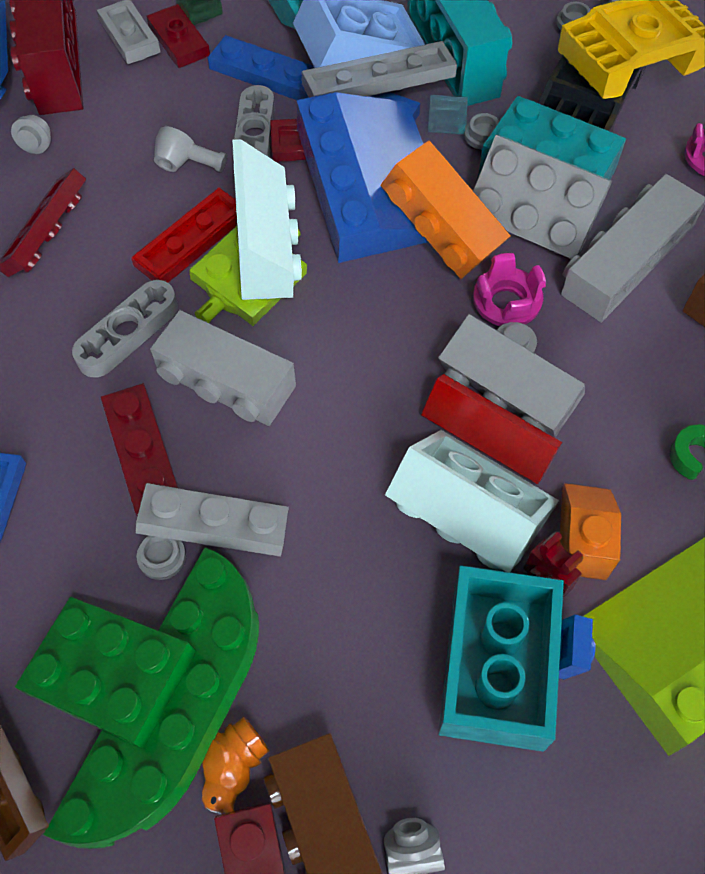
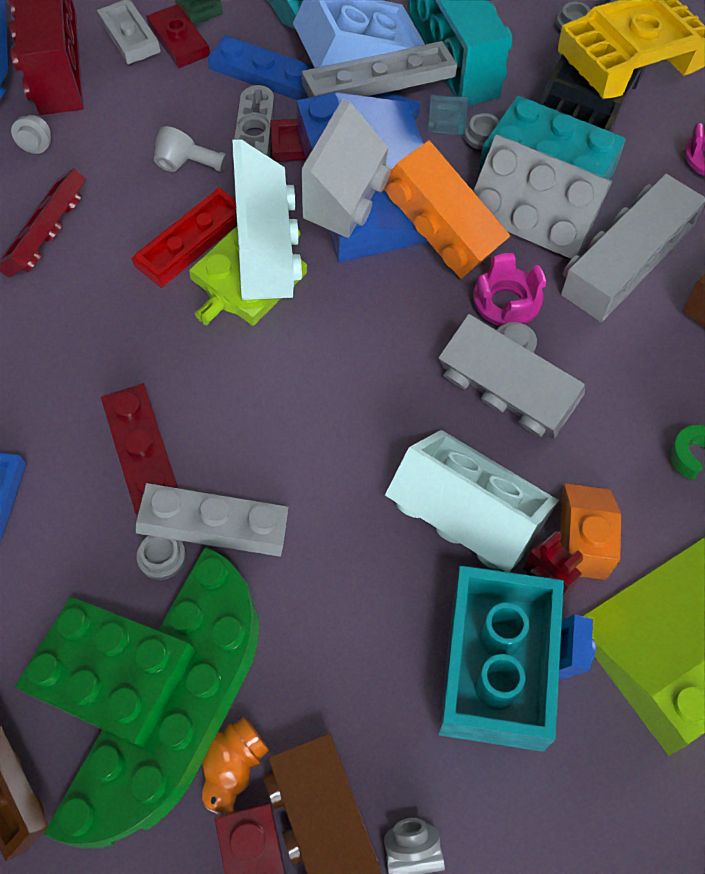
light grey beam [72,280,178,377] -> none
light grey brick [150,310,296,426] -> none
red tile [421,374,563,484] -> none
none -> light grey slope [302,99,391,238]

